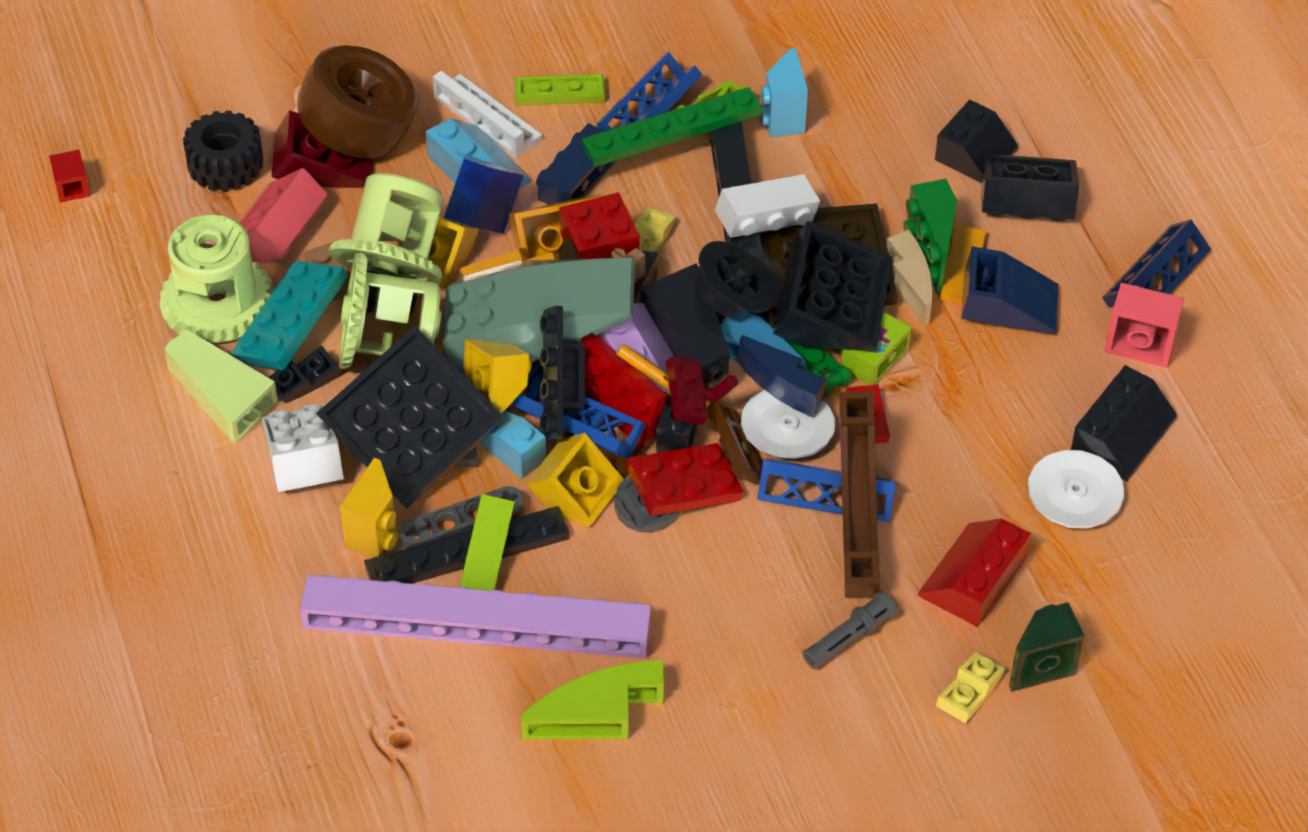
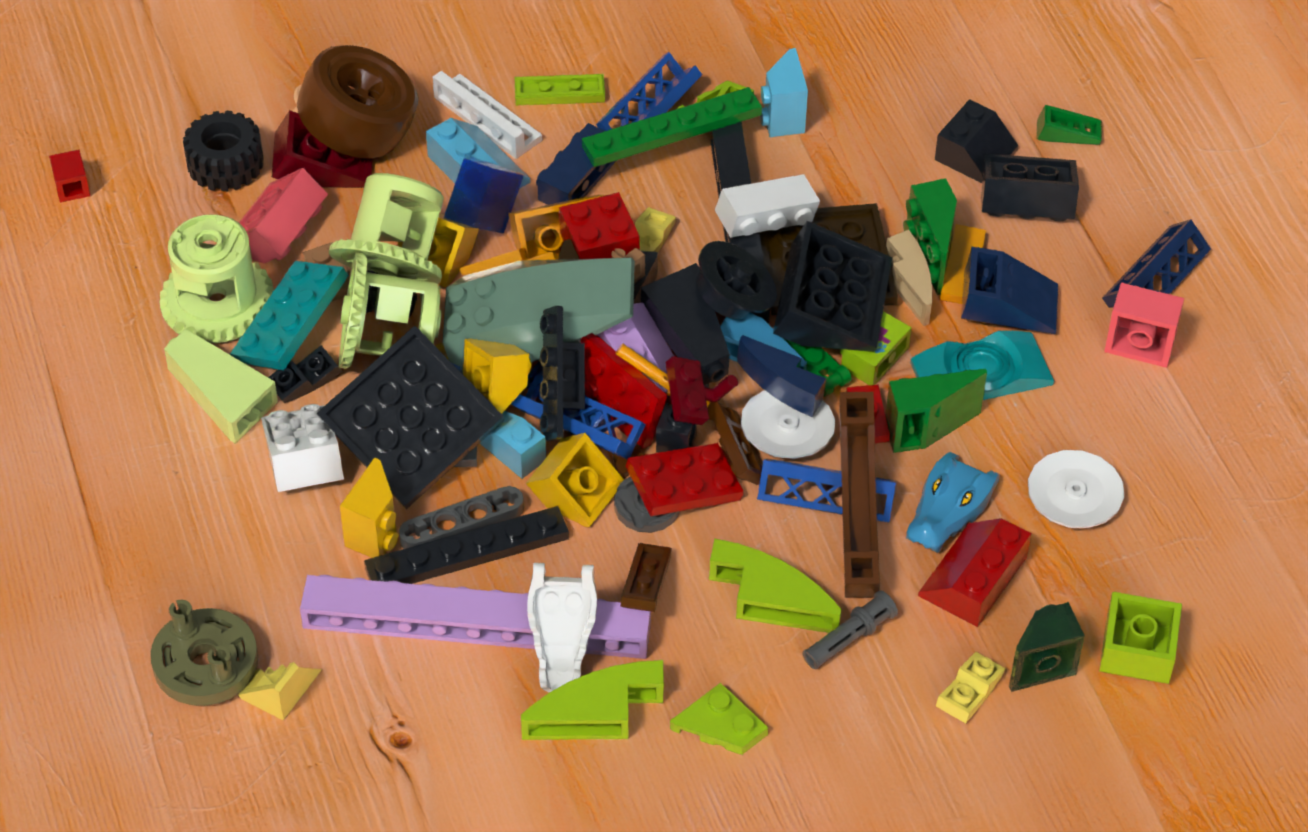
lime tile [459,494,515,591] -> none
black slope [1071,365,1177,482] -> none
none -> olive piece [151,599,258,706]
none -> light yellow slope [238,662,322,720]
none -> white animal [527,563,597,693]
none -> reddish brown tile [620,543,672,612]
none -> lime wing [670,683,768,755]
none -> lime slope [709,539,841,633]
none -> green slope [885,368,987,453]
none -> dark azure animal [906,452,1000,553]
none -> teal slope [910,331,1054,400]
none -> green slope [1037,105,1102,145]
none -> lime brick [1099,591,1182,684]

